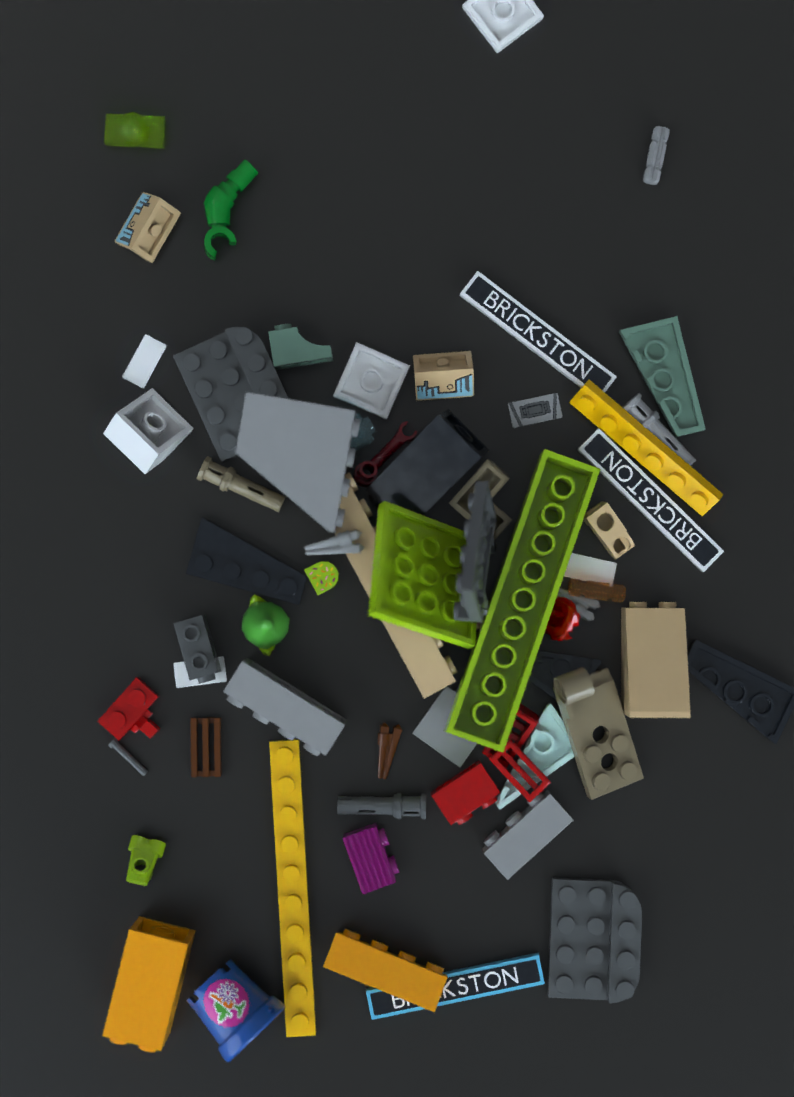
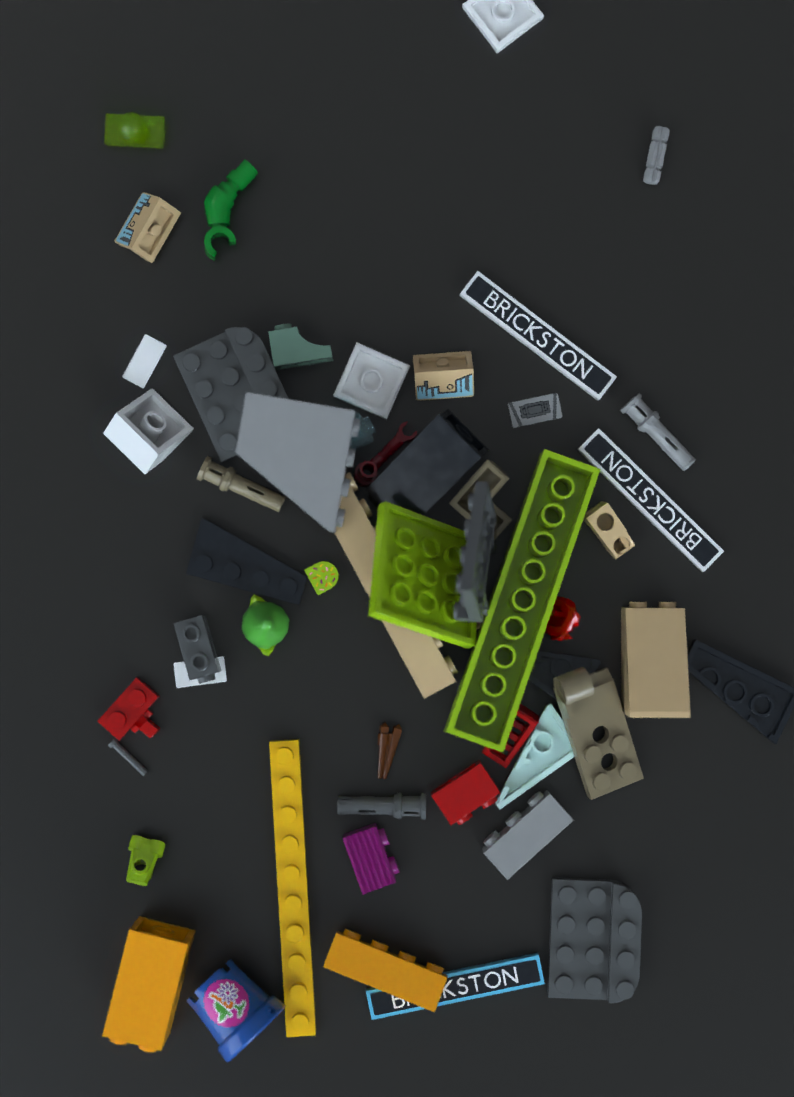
reddish brown tile [190,717,222,777] -> none
light grey brick [223,658,347,756] -> none
light grey piece [304,530,365,555] -> none
light grey tile [412,686,477,767] -> none
red tile [489,738,551,803] -> none
light grey piece [557,588,600,621] -> none
white sticker [564,553,617,587] -> none
clear orange axle [568,579,626,602] -> none
yellow plate [569,379,723,516] -> none
sand green wing [619,316,706,437] -> none

